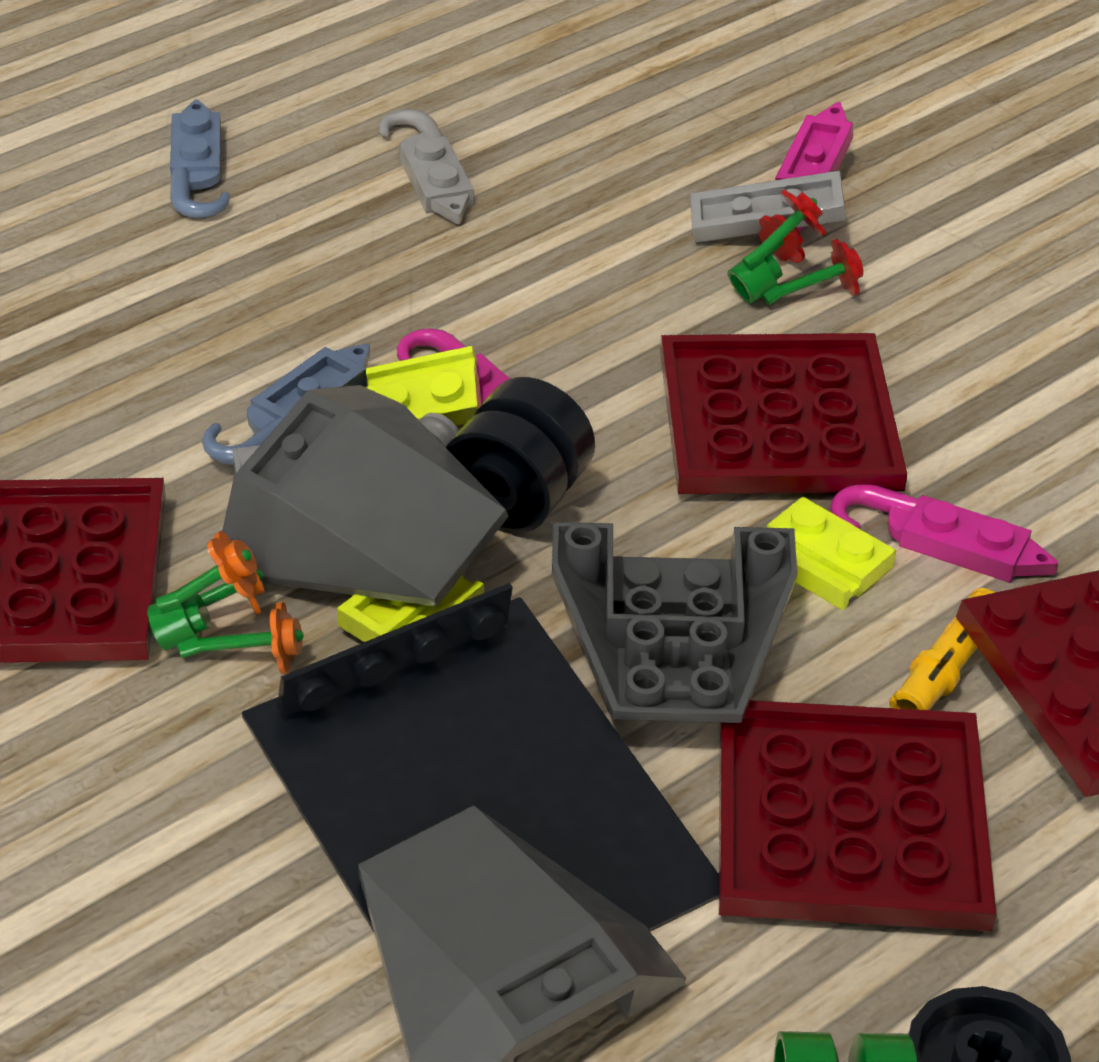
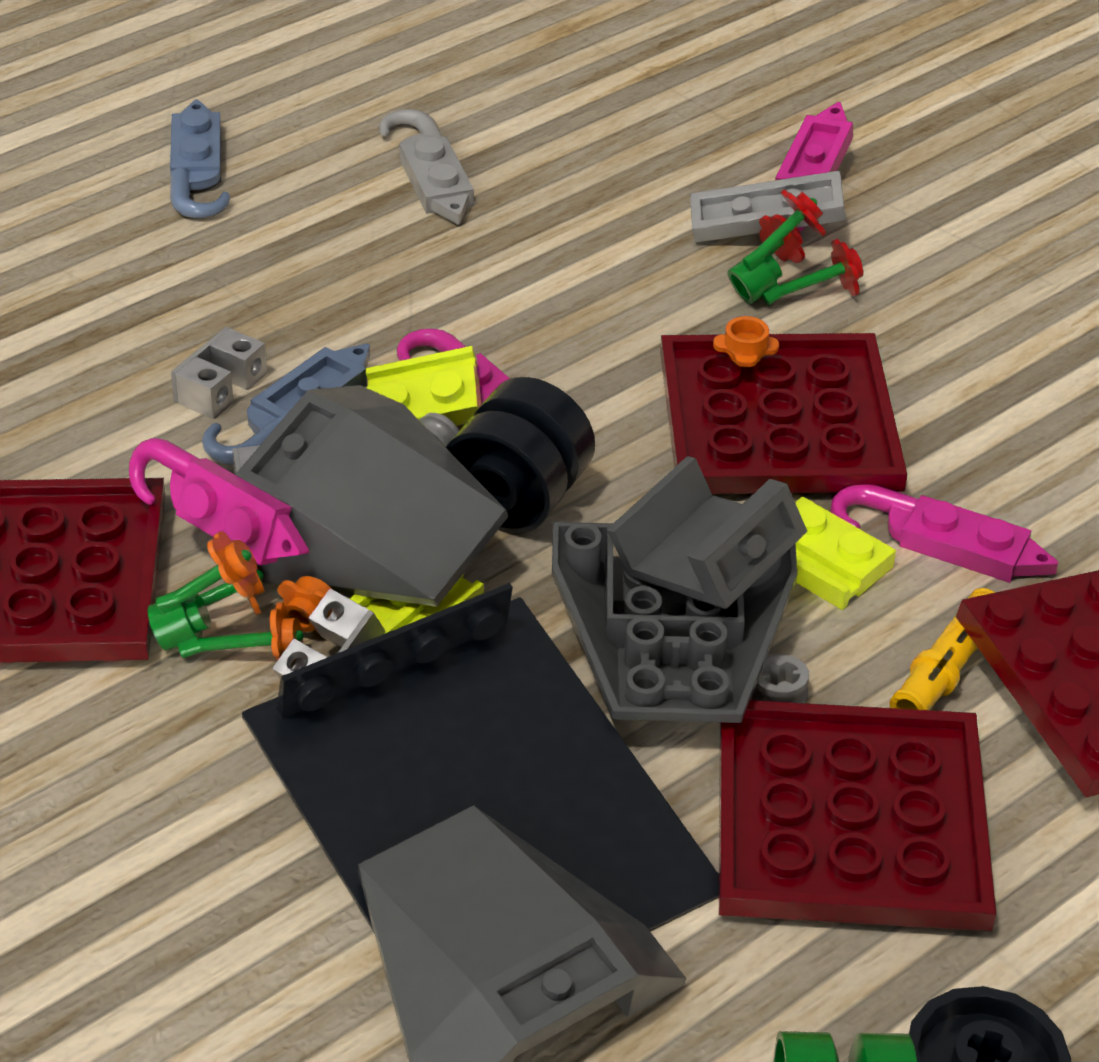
none -> dark pink plate [128,437,309,565]
none -> flat silver piece [171,327,267,419]
none -> flat silver piece [272,589,385,679]
none -> orange plate [277,576,333,633]
none -> dark grey panel [607,456,808,609]
none -> orange plate [713,316,779,367]
none -> light grey bush [753,654,809,703]

